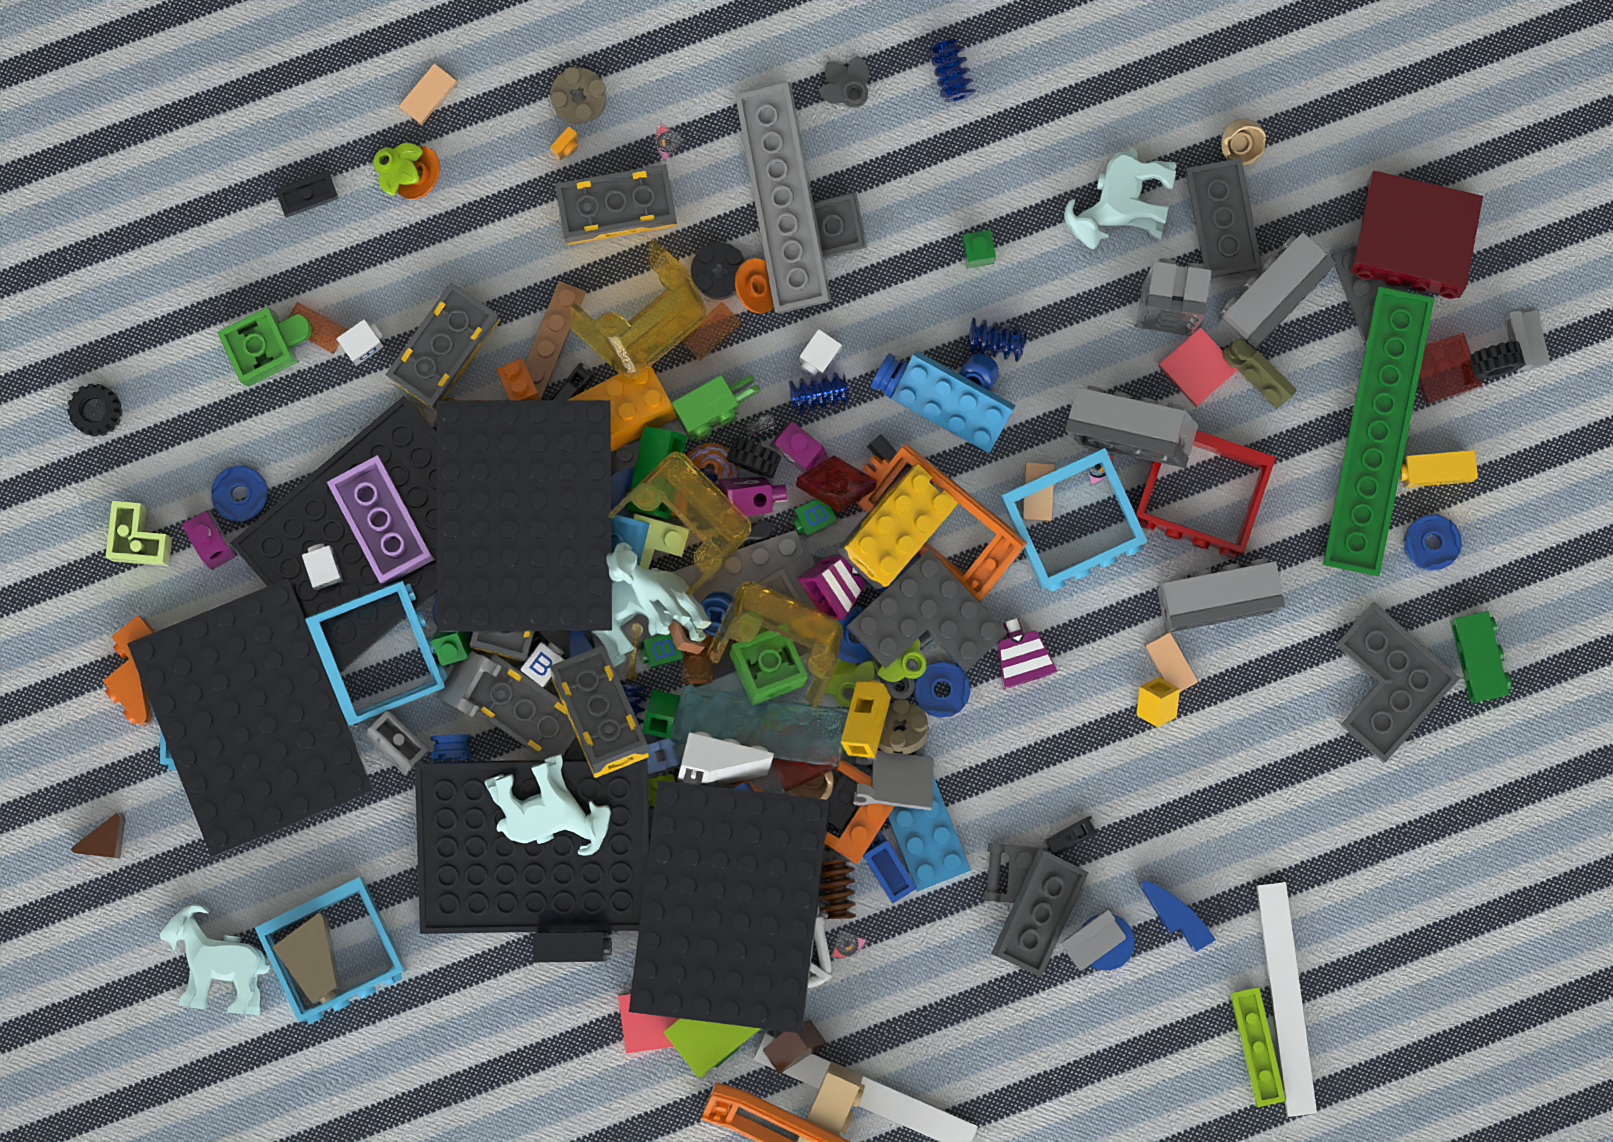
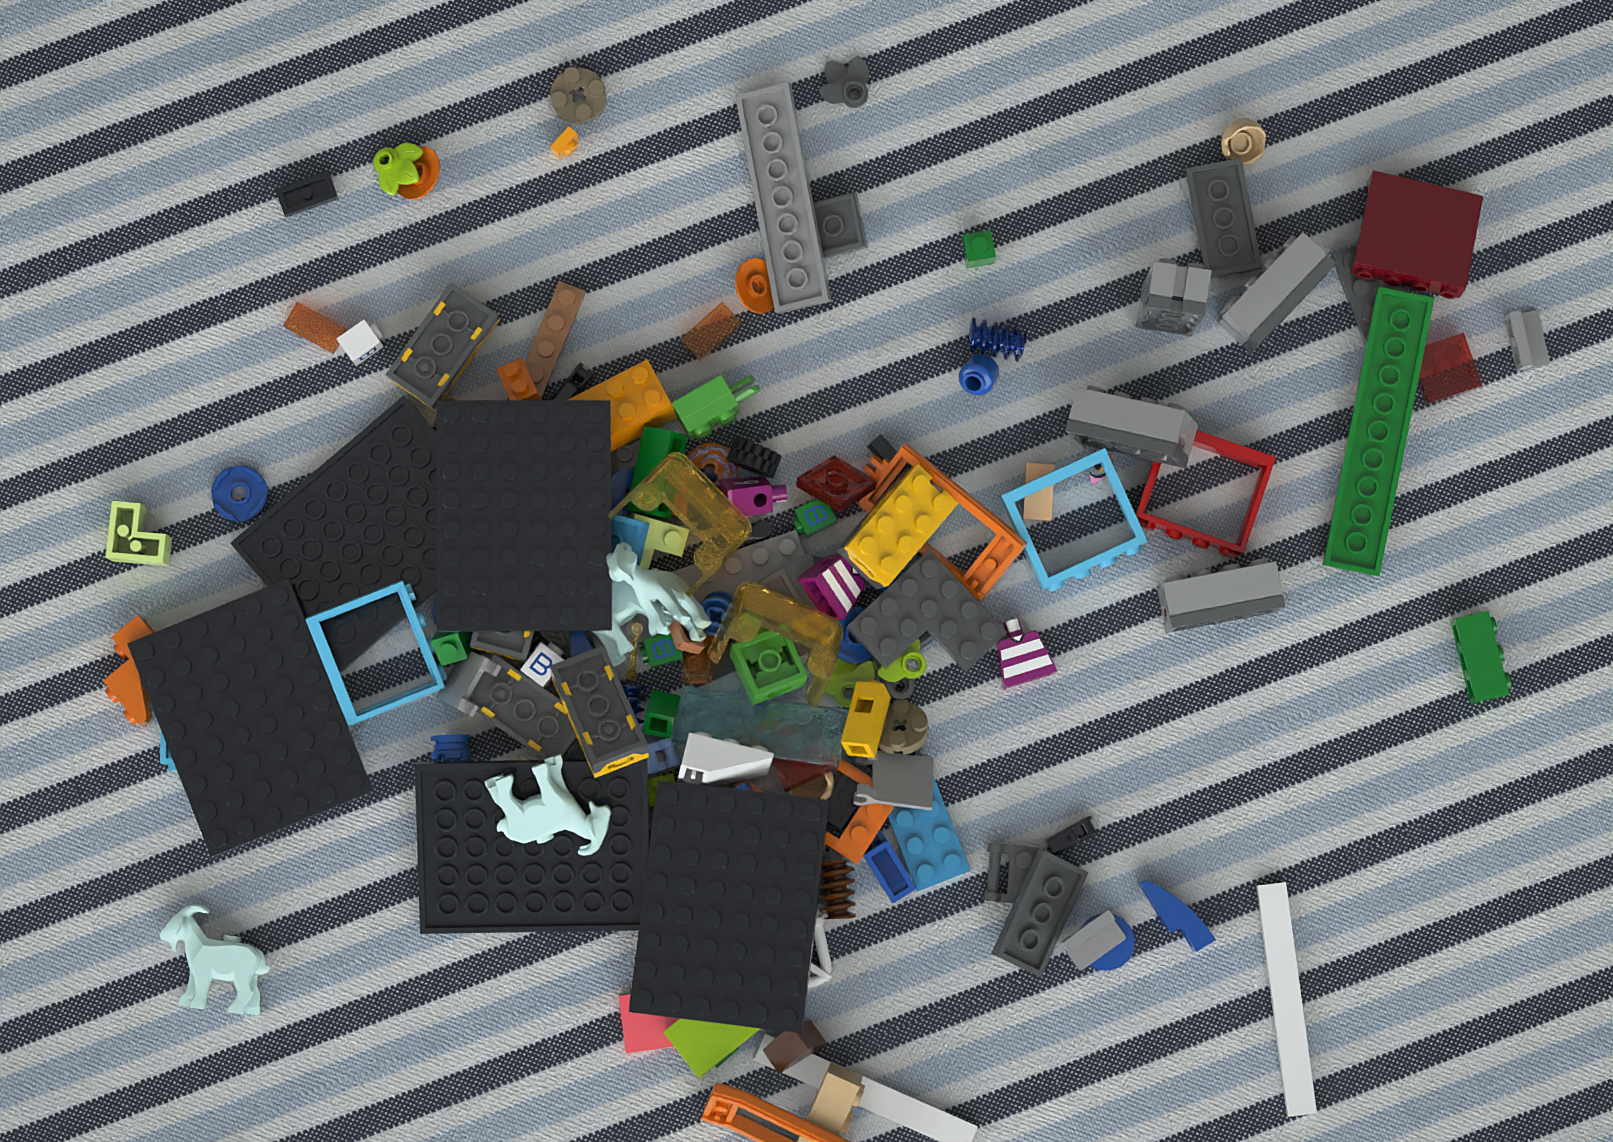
black tyre [67,384,122,437] -> none
reddish brown slope [71,813,126,859] -> none
magenta torso [182,510,237,570] -> none
bright green brick [217,307,312,387] -> none
medium azure window [255,877,407,1025] -> none
dark tan slope [272,912,341,1005] -> none
white brick [302,543,344,590] -> none
lavender brick [327,455,435,586] -> none
light grey brick [364,710,429,776] -> none
light nougat tile [399,63,457,126] -> none
black window [533,932,612,963] -> none
dark grey piece [555,164,677,245] -> none
clear yellow windscreen [571,239,706,378] -> none
clear tile [655,122,683,162] -> none
black plate [691,242,745,300] -> none
clear tile [746,413,775,438] -> none
magenta torso [769,421,828,479] -> none
clear blue piece [788,372,849,415] -> none
white brick [799,329,842,377] -> none
clear tile [831,930,868,959] -> none
blue wheel [870,353,909,398] -> none
dark azure plate [891,351,1016,454] -> none
blue tile [914,661,971,718] -> none
clear blue piece [929,39,976,102] -> none
light aqua animal [1064,147,1177,249] -> none
yellow panel [1137,677,1180,727] -> none
light nougat tile [1144,632,1198,692] -> none
coral tile [1158,327,1238,407] -> none
olive hinge [1222,338,1296,408] -> none
lime plate [1230,987,1286,1107] -> none
dark grey plate [1335,602,1460,763] -> none
yellow brick [1399,450,1478,488] -> none
blue tile [1404,514,1462,571] -> none
black tyre [1469,341,1526,380] -> none

